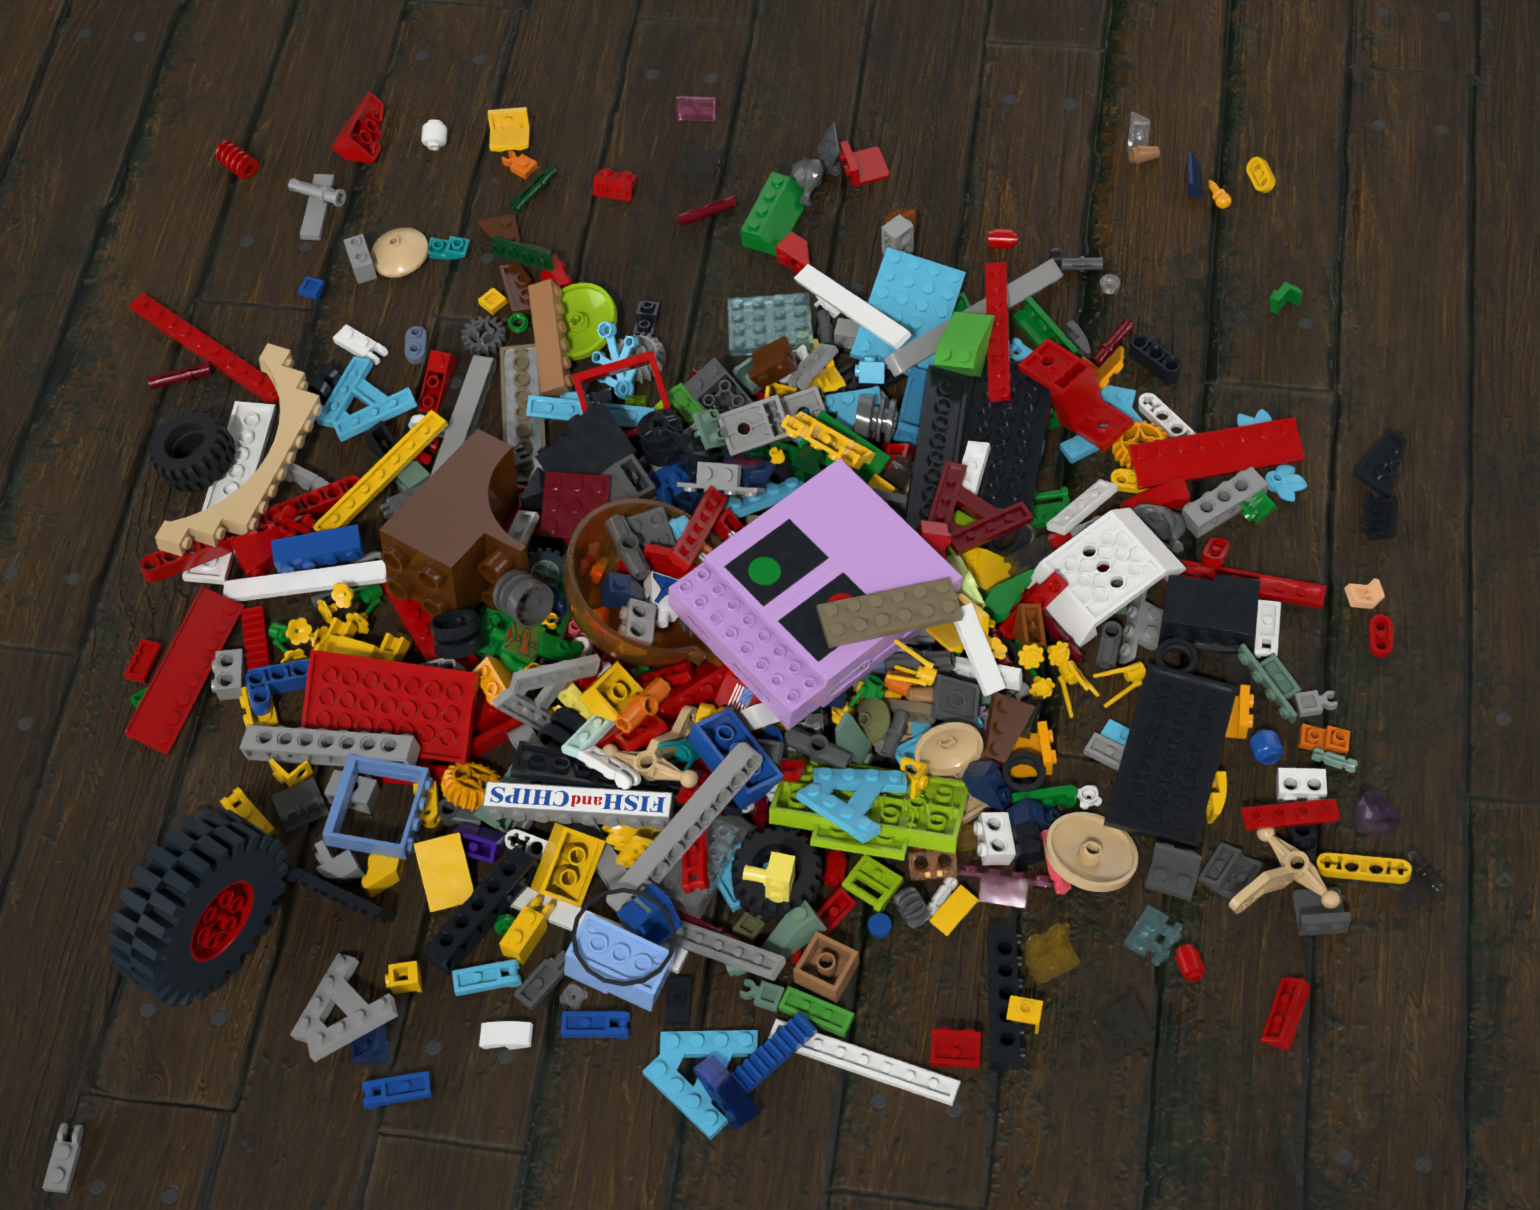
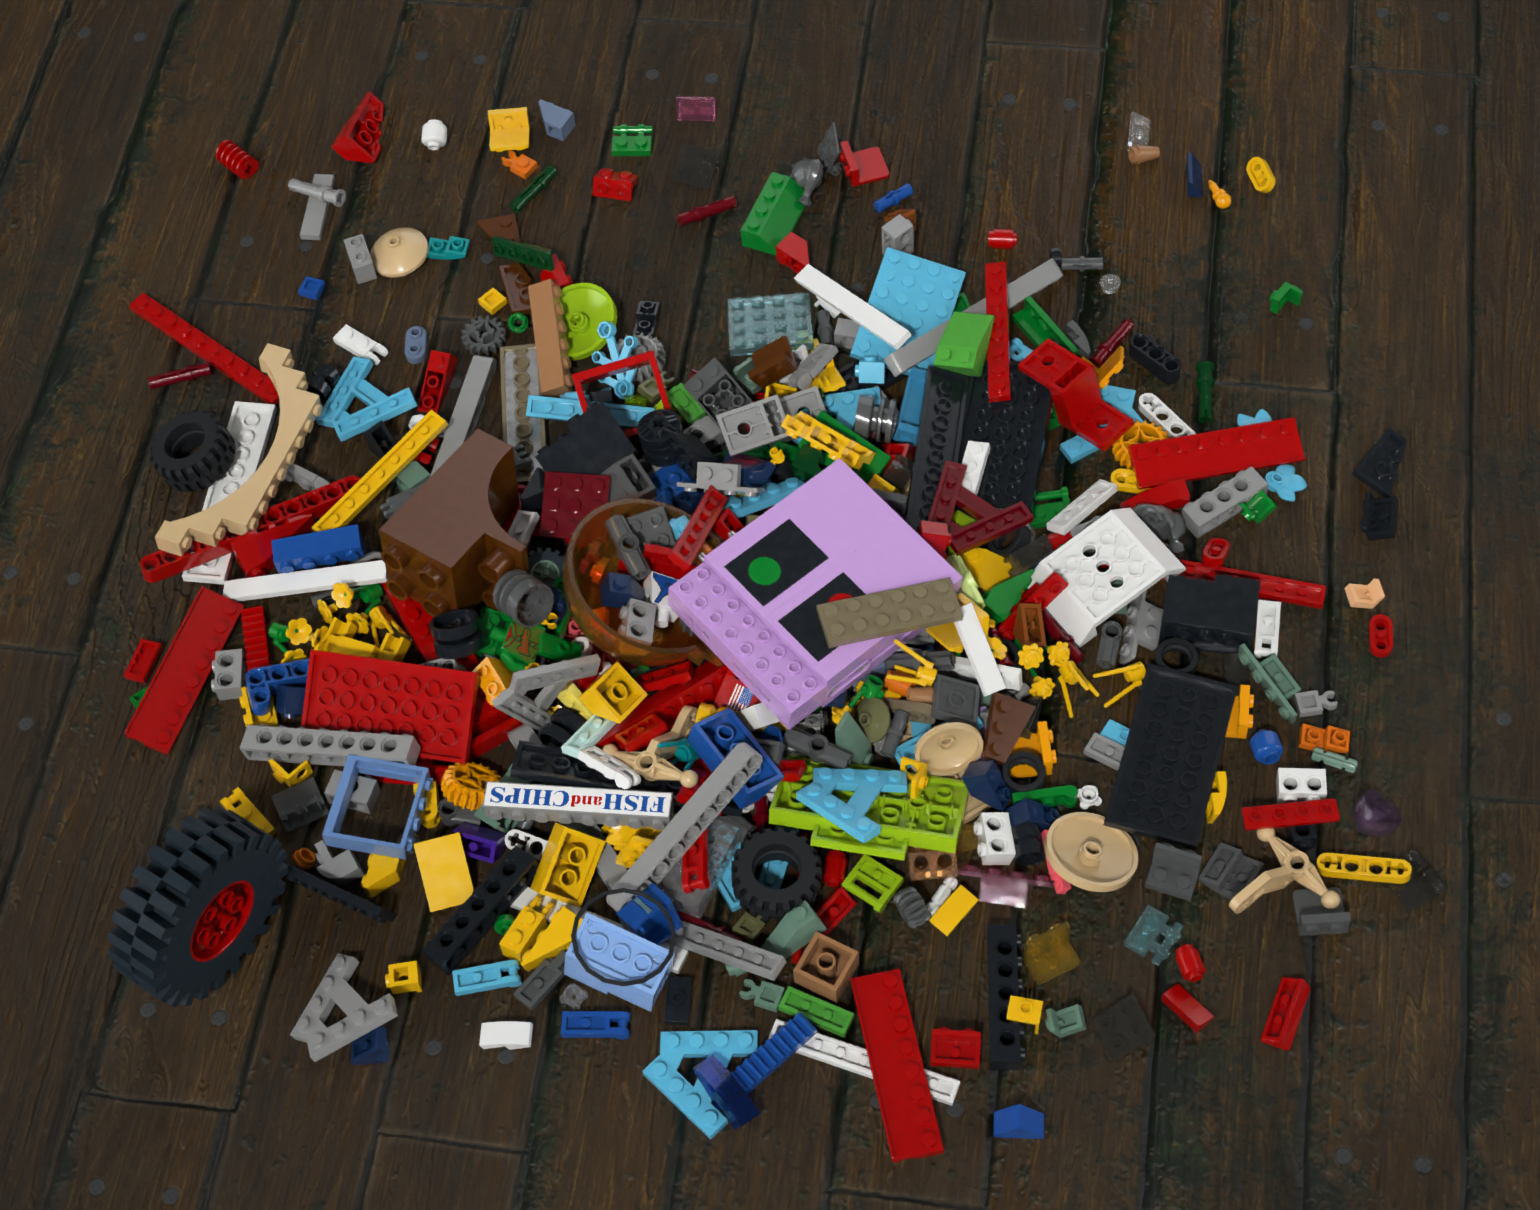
light grey hinge [42,1123,84,1193] -> none
red hips [272,505,315,538] -> none
blue plate [362,1071,432,1109] -> none
orange piece [614,678,671,733] -> none
sand green hips [692,409,727,450] -> none
light yellow brick [743,852,795,903] -> none
blue tile [868,913,892,938] -> none
none -> dark blue slope [276,685,306,718]
none -> orange plate [292,848,315,870]
none -> yellow plant [369,606,412,649]
none -> yellow slope [520,906,583,972]
none -> sand blue slope [538,99,576,141]
none -> green plate [611,124,653,156]
none -> olive plate [637,371,675,403]
none -> red plate [850,969,944,1163]
none -> blue pin [873,183,913,213]
none -> blue slope [994,1104,1044,1139]
none -> sand green bracket [1045,1004,1087,1038]
none -> red slope [1161,984,1214,1033]
none -> dark green pin [1195,361,1215,423]

